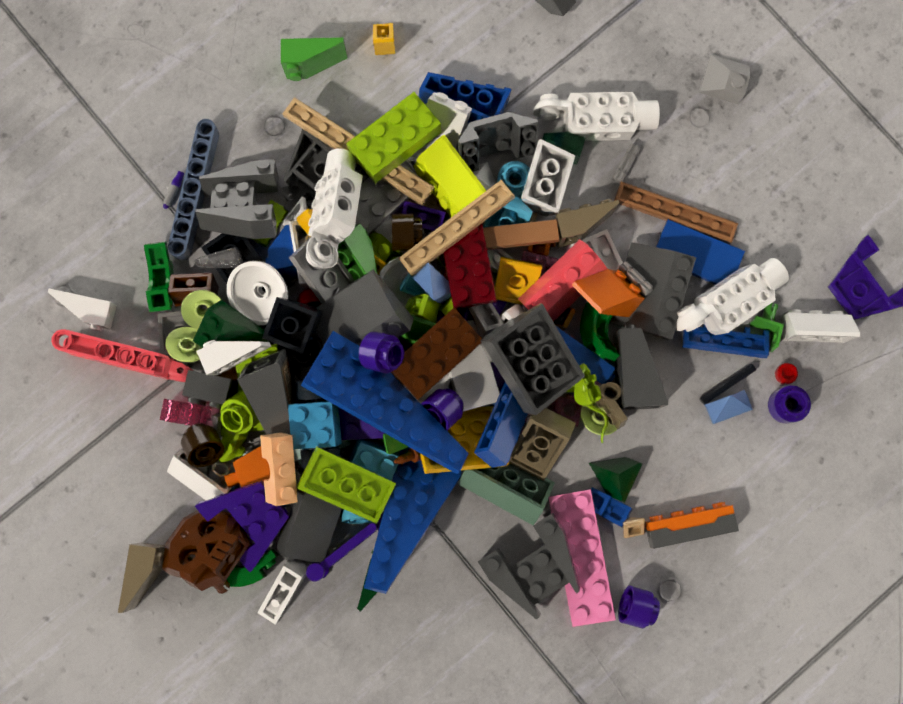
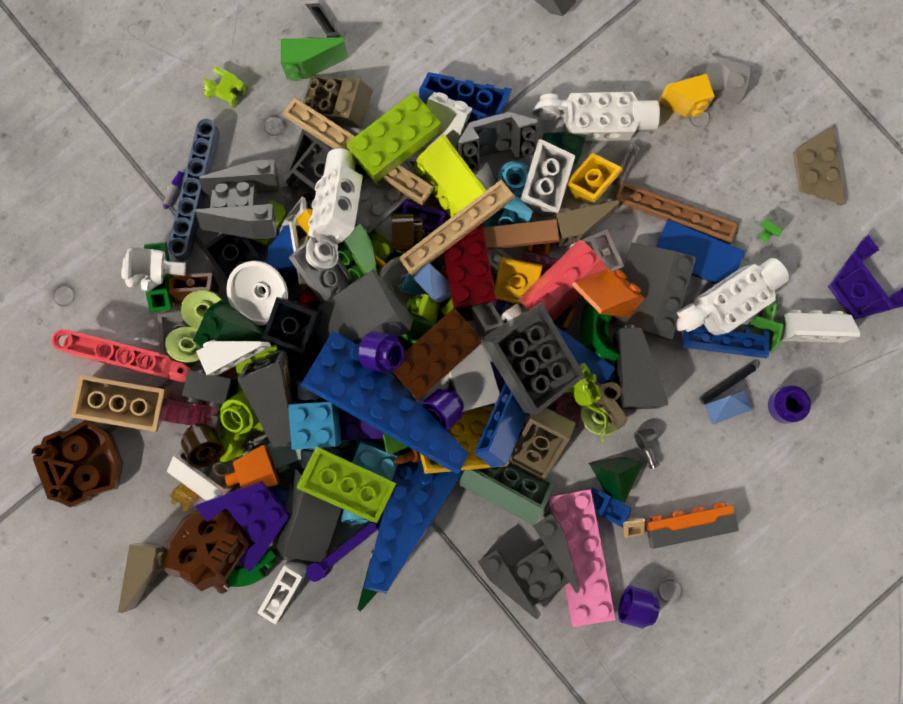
white slope [48,288,117,331] -> none
clear slope [194,247,243,268] -> none
light nougat arch [260,432,298,506] -> none
yellow slope [373,23,395,55] -> none
light grey axle [619,261,653,296] -> none
red tile [775,363,798,385] -> none
none -> reddish brown brick [31,420,123,507]
none -> tan slope [70,375,171,432]
none -> white piece [122,248,186,292]
none -> clear yellow tile [170,482,199,512]
none -> lime animal [203,66,248,108]
none -> dark grey slope [303,3,341,38]
none -> dark tan slope [303,76,373,128]
none -> yellow slope [567,153,623,204]
none -> dark grey bar [634,429,660,469]
none -> yellow slope [659,74,715,117]
none -> bright green tile [758,218,783,242]
none -> dark tan wing [793,127,846,206]

